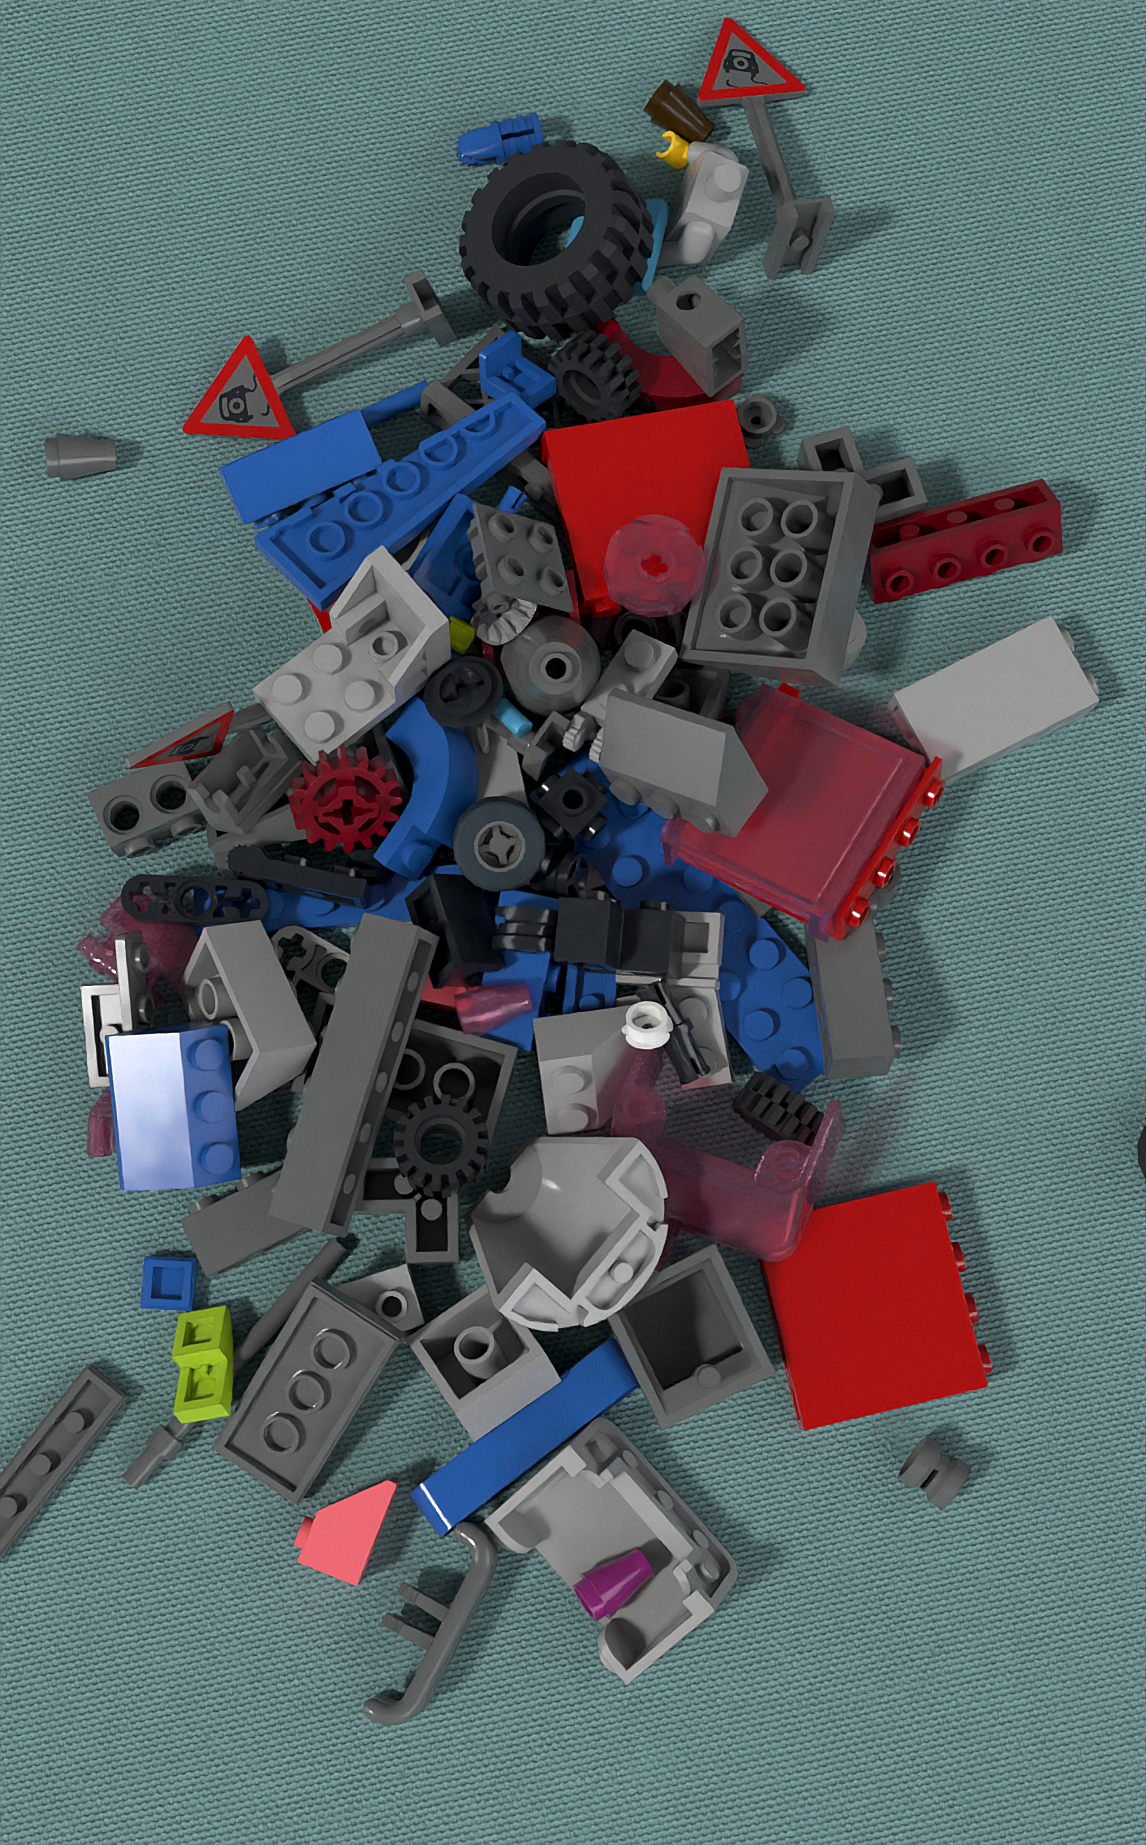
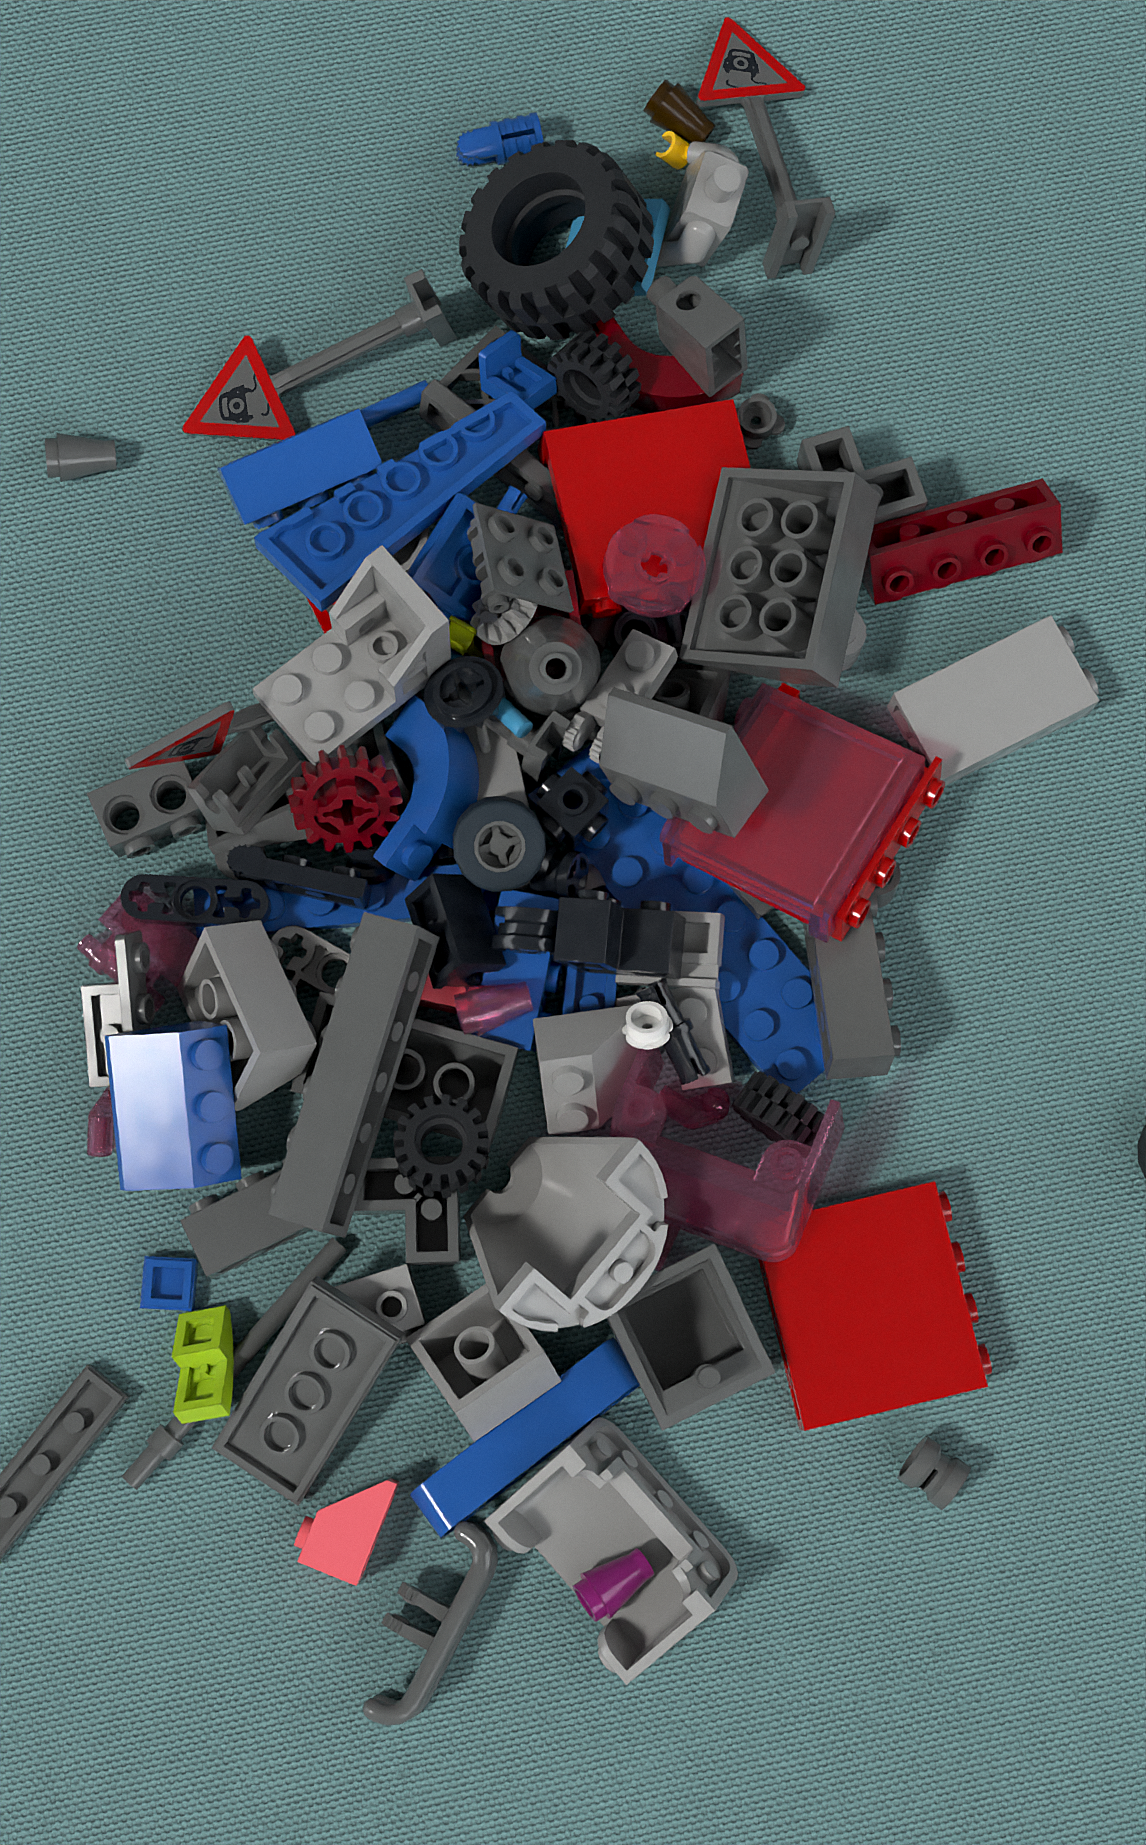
none -> clear pink arm [652,1085,731,1130]

